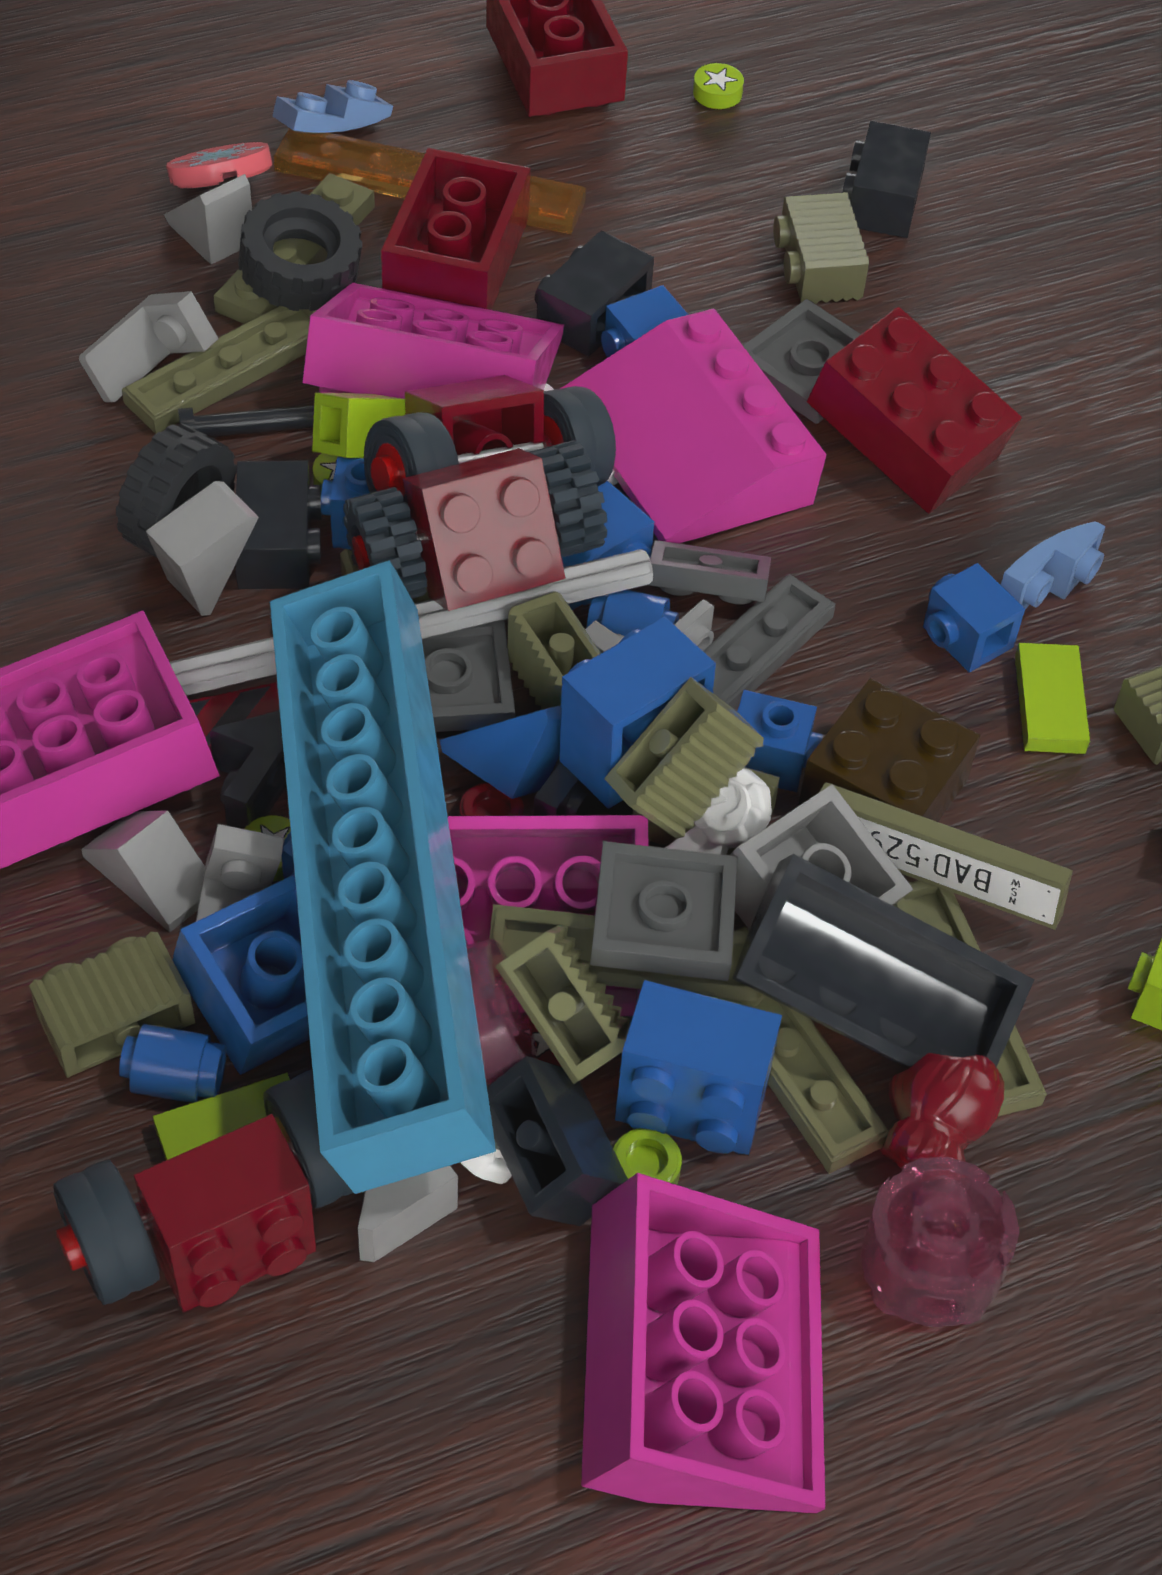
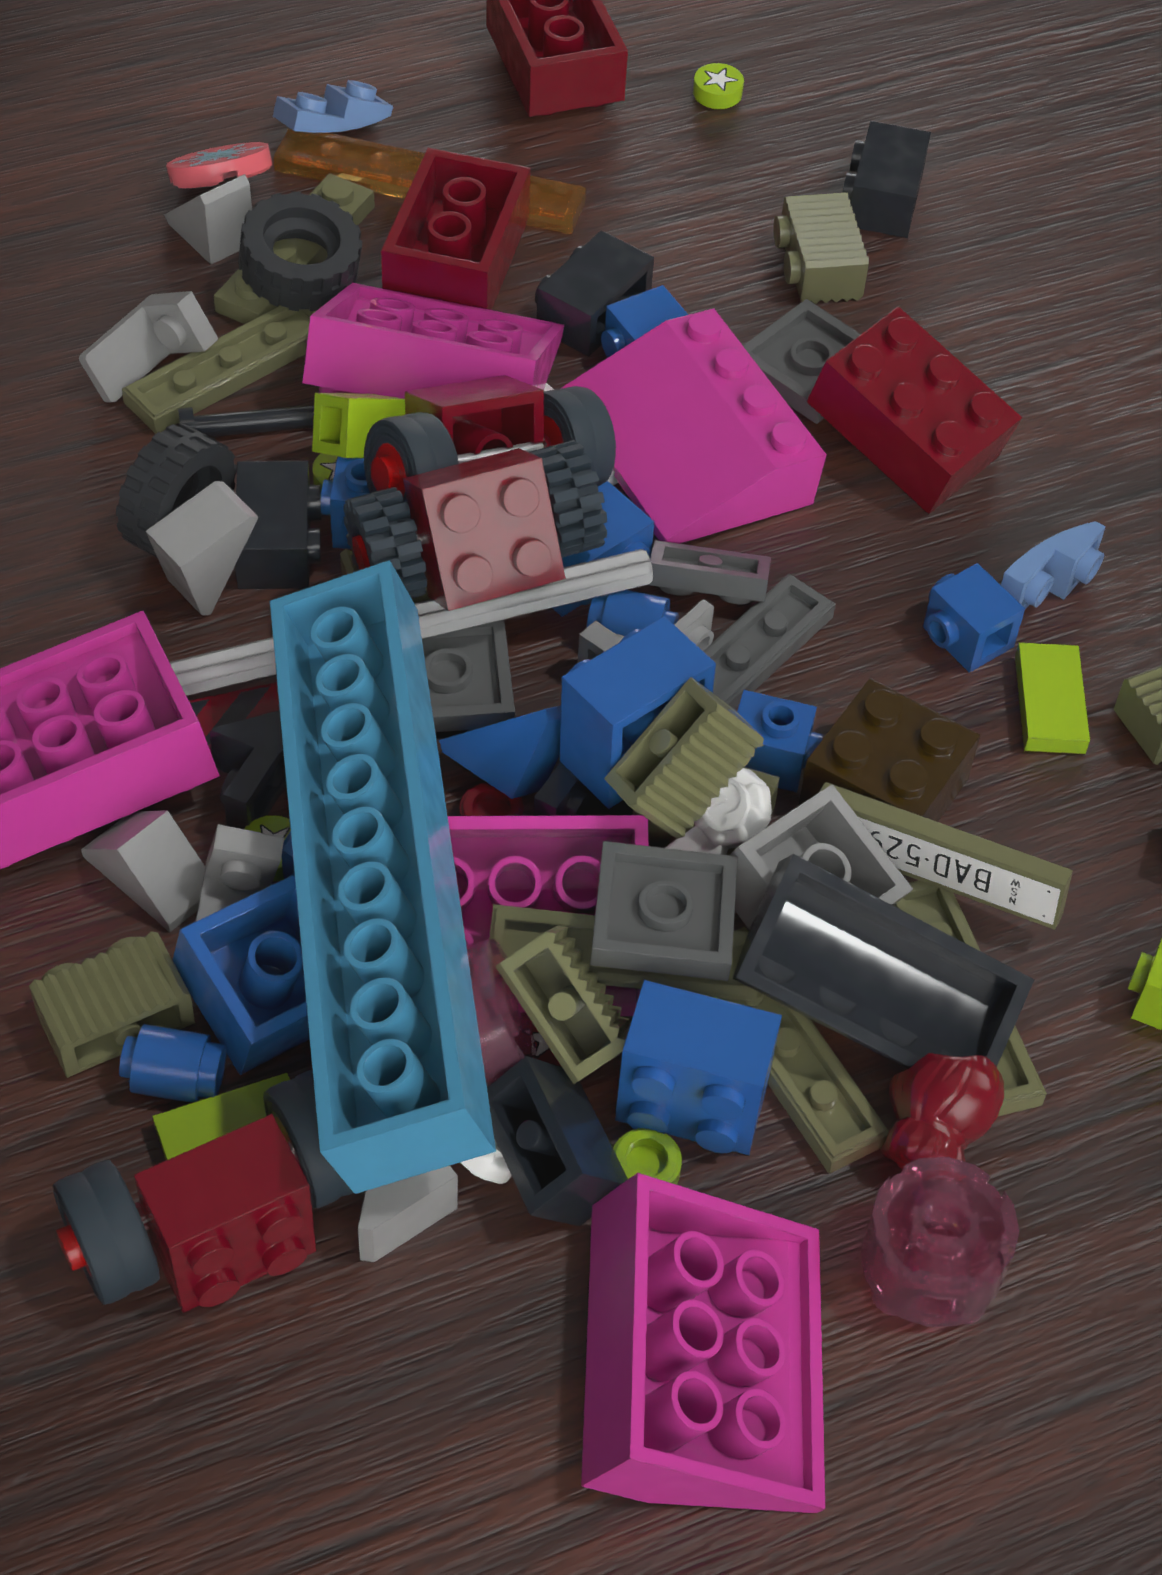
olive brick [507,591,601,710] -> none

